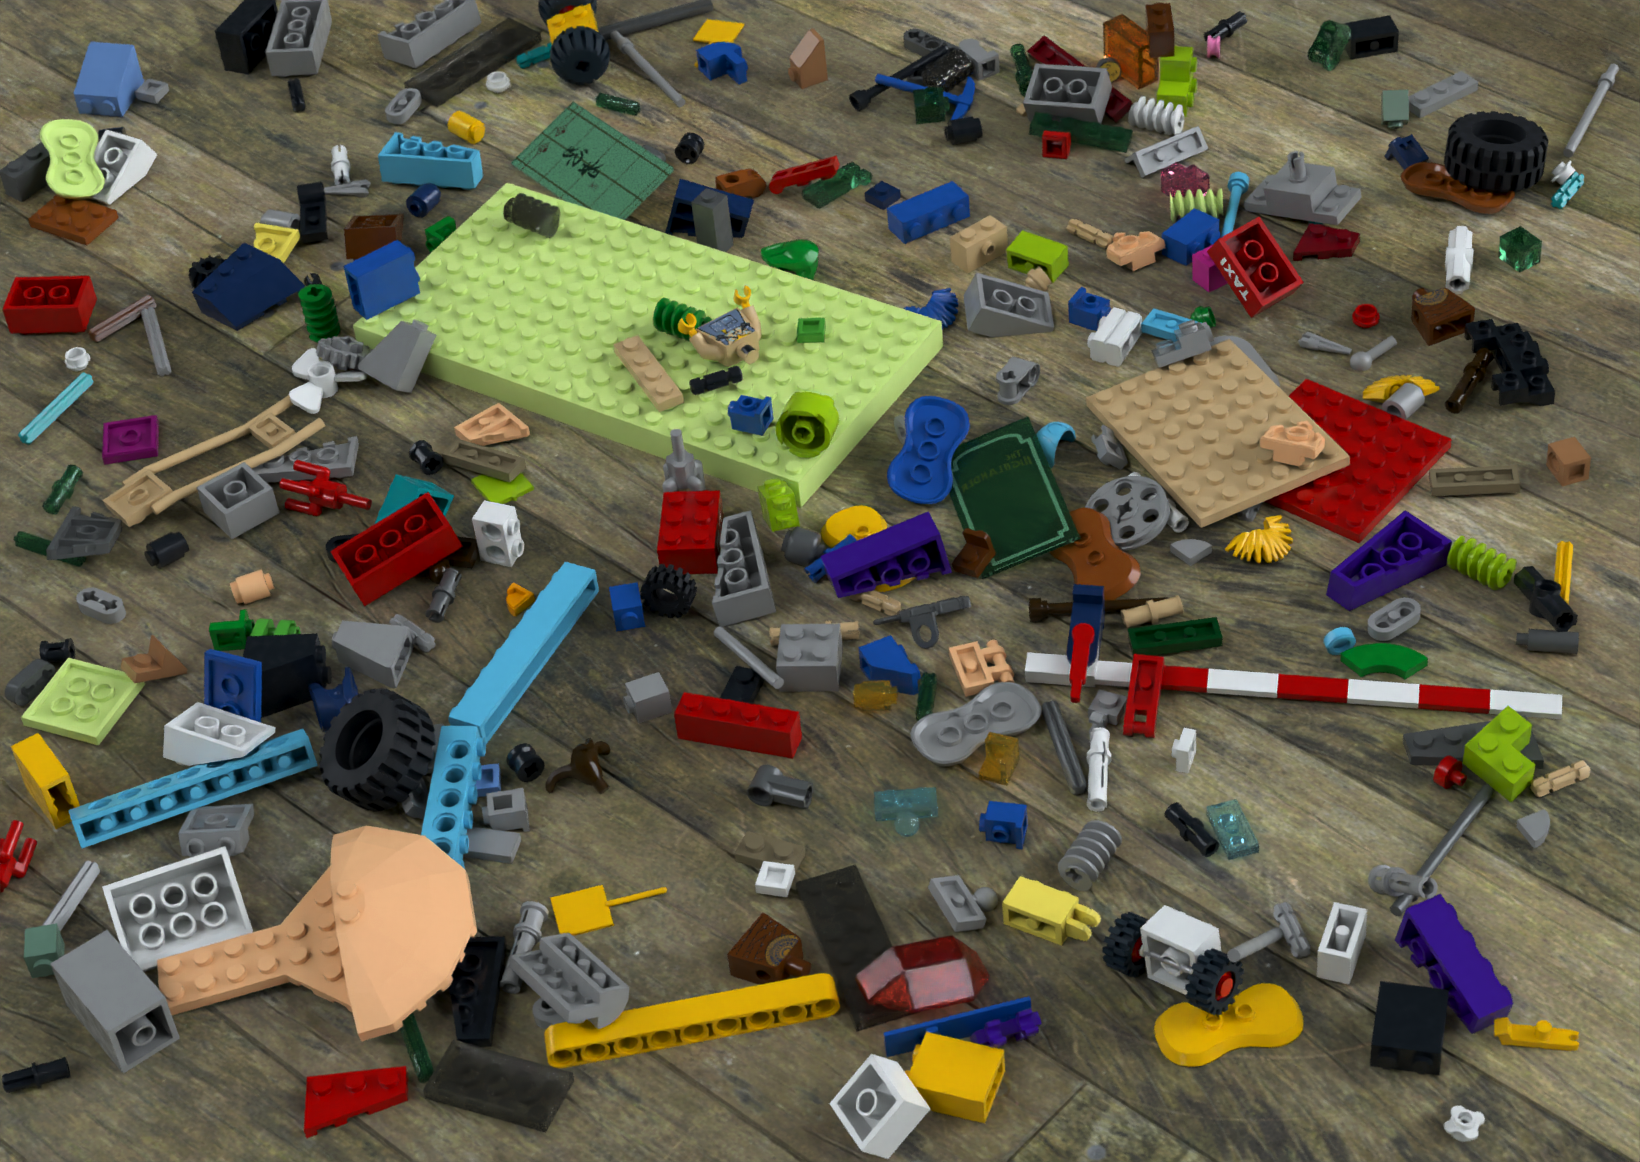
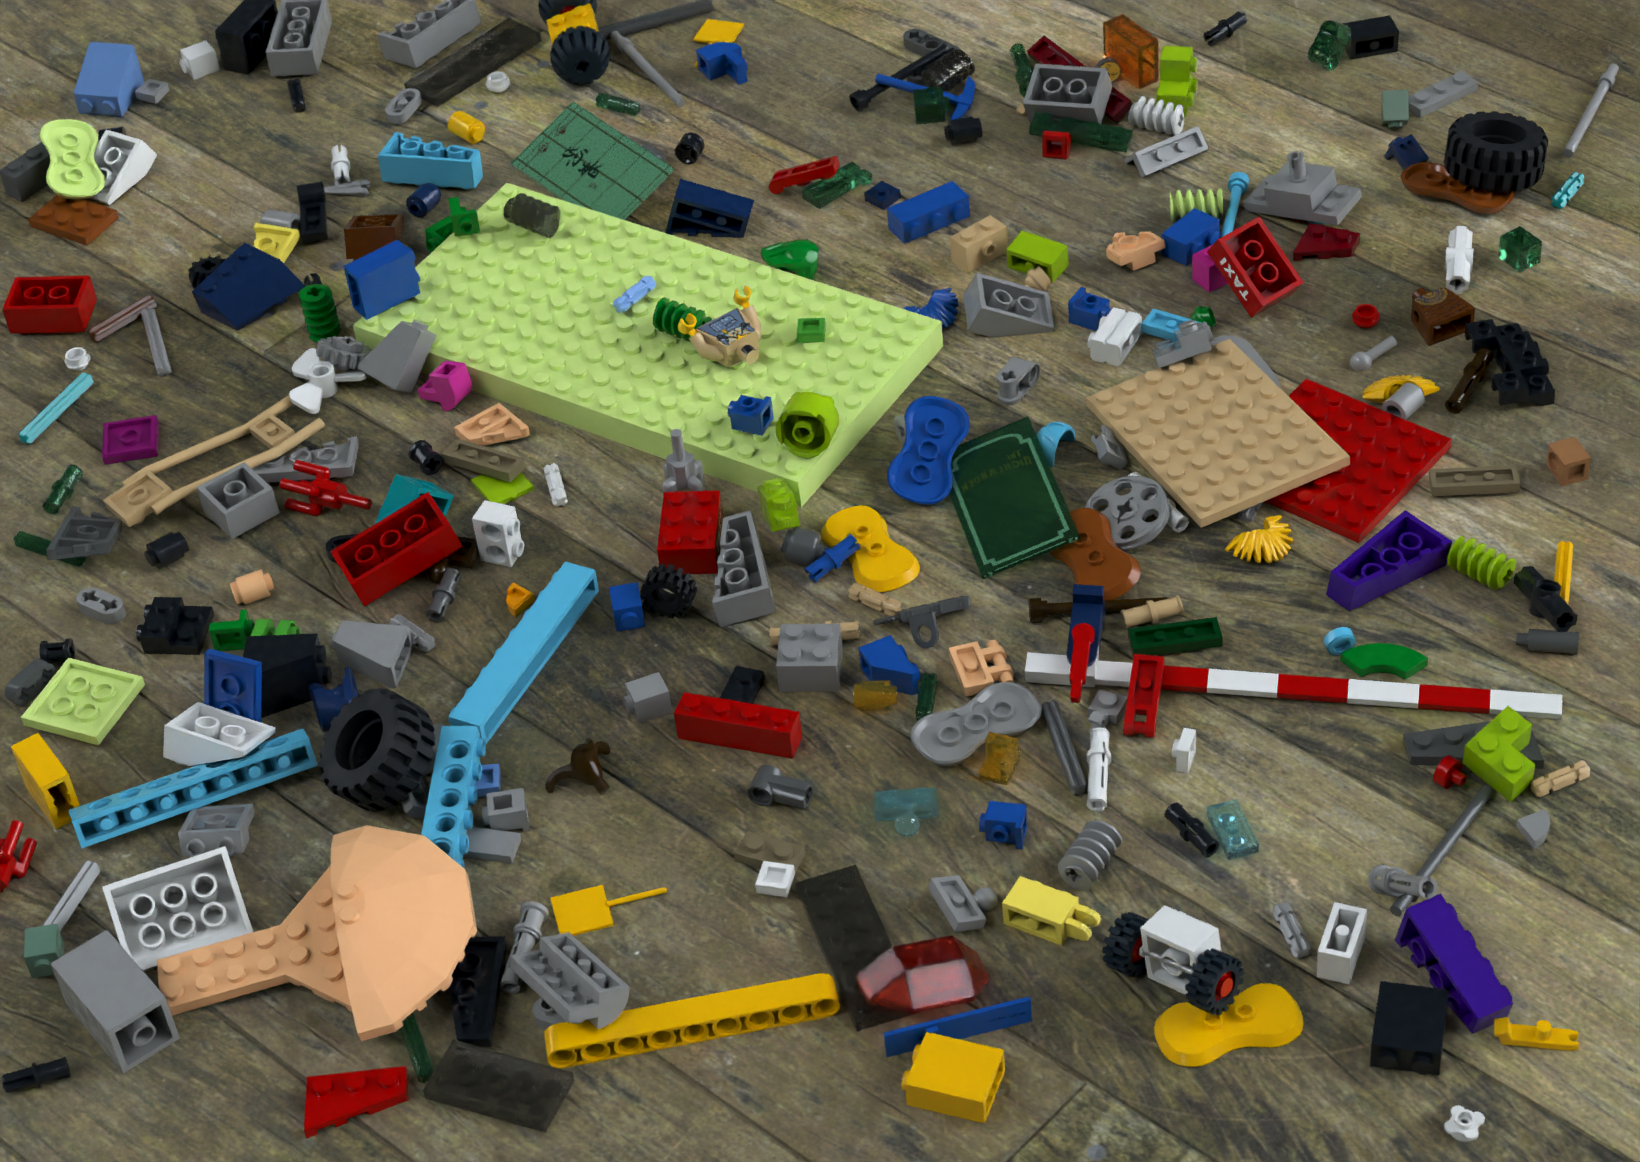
medium nougat slope [121,635,187,683] -> none
black wheel [506,743,545,782] -> none
teal axle [516,42,552,69] -> none
tan plate [613,335,684,412] -> none
black axle [689,366,743,395] -> none
dark grey brick [691,188,734,252] -> none
light grey bar [714,626,784,689] -> none
dark orange leg [715,168,766,198] -> none
reddish brown torso [727,913,811,985] -> none
medium nougat slope [788,28,828,89] -> none
dark purple wedge [820,511,952,598] -> none
white brick [829,1054,930,1159] -> none
reddish brown bracket [951,528,996,578] -> none
light grey leg [959,39,1000,81] -> none
dark purple plate [970,1008,1042,1048] -> none
tan axle [1066,219,1113,248] -> none
reddish brown brick [1145,2,1175,58] -> none
clear pink brick [1161,162,1210,198] -> none
light grey tile [1170,539,1212,566] -> none
bright pink bush [1207,36,1221,58] -> none
light grey bar [1227,927,1283,962] -> none
light nougat plate [1260,421,1325,467] -> none
light grey piece [1298,332,1352,355] -> none
light grey plate [1367,598,1421,641] -> none
white plate [1551,160,1575,185] -> none
none -> black plate [136,597,214,655]
none -> white brick [180,40,220,80]
none -> dark pink brick [417,360,472,411]
none -> green bracket [448,197,480,237]
none -> white axle [543,463,568,507]
none -> light blue axle [613,275,656,313]

